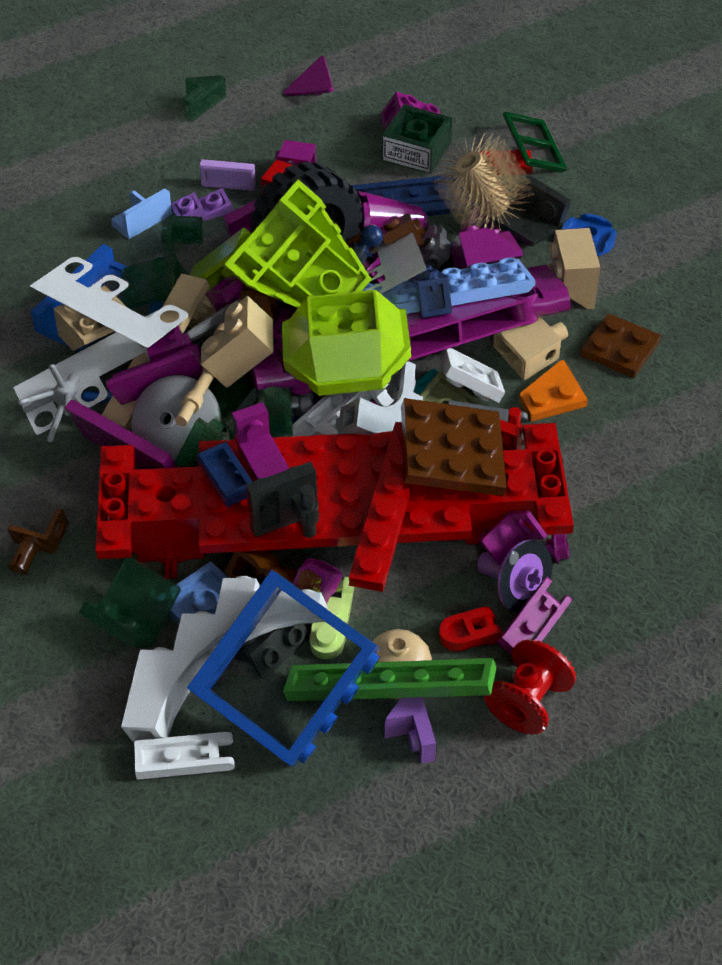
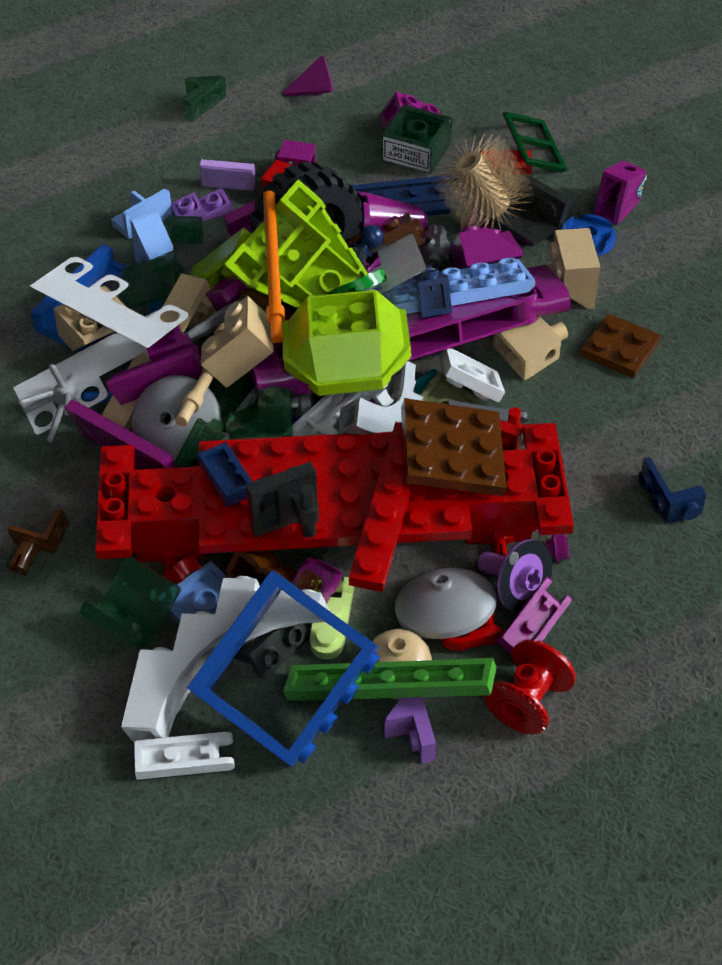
magenta bracket [232,402,289,480] -> none
magenta bracket [479,510,547,565] -> none
orange wing [519,360,588,422] -> none
none -> light blue slope [130,209,173,266]
none -> red piece [157,553,202,588]
none -> orange bar [263,191,285,343]
none -> green tile [328,268,388,295]
none -> light grey dish [395,567,497,639]
none -> magenta torso [593,161,646,226]
none -> dark blue bracket [638,457,706,523]

